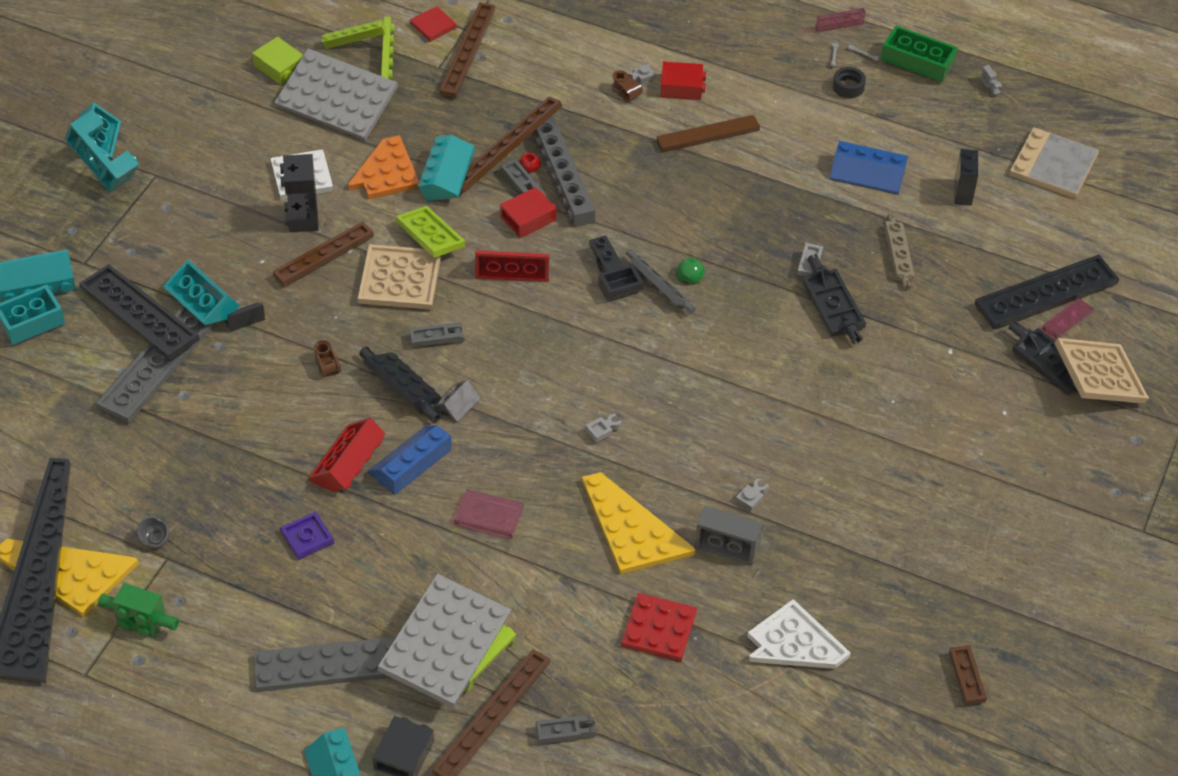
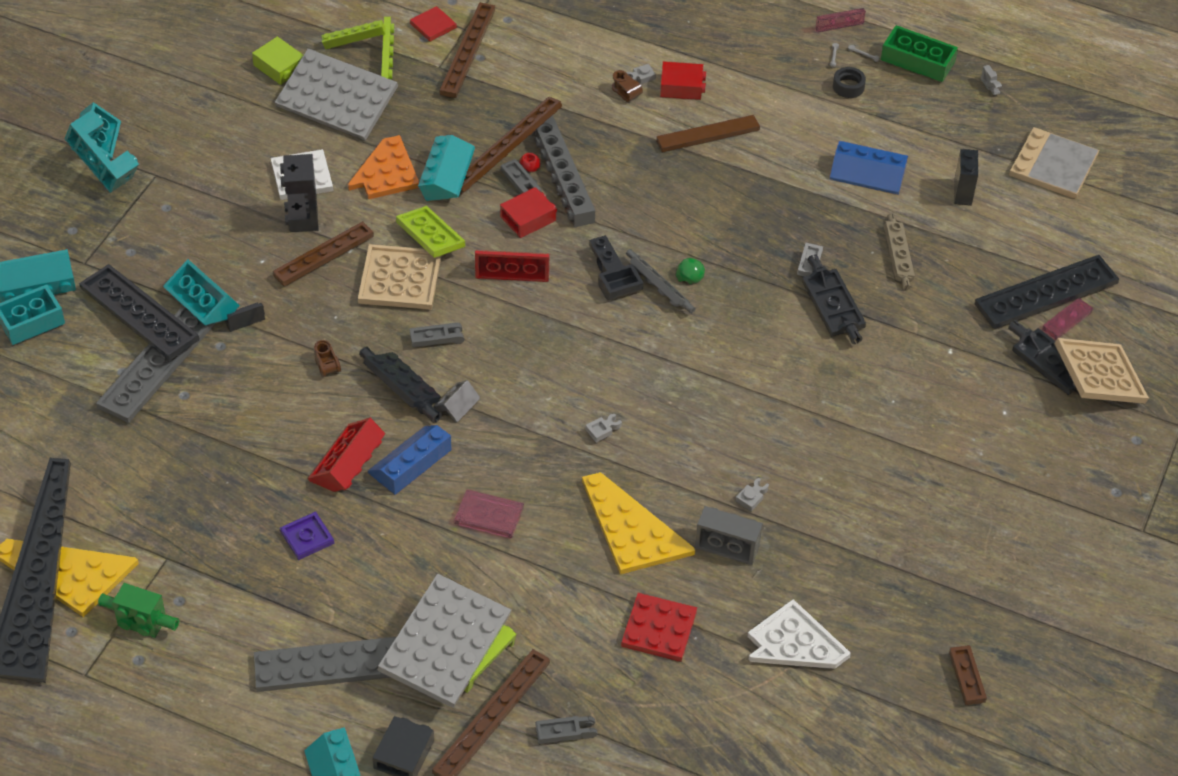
dark grey hair [137,516,170,549] -> none

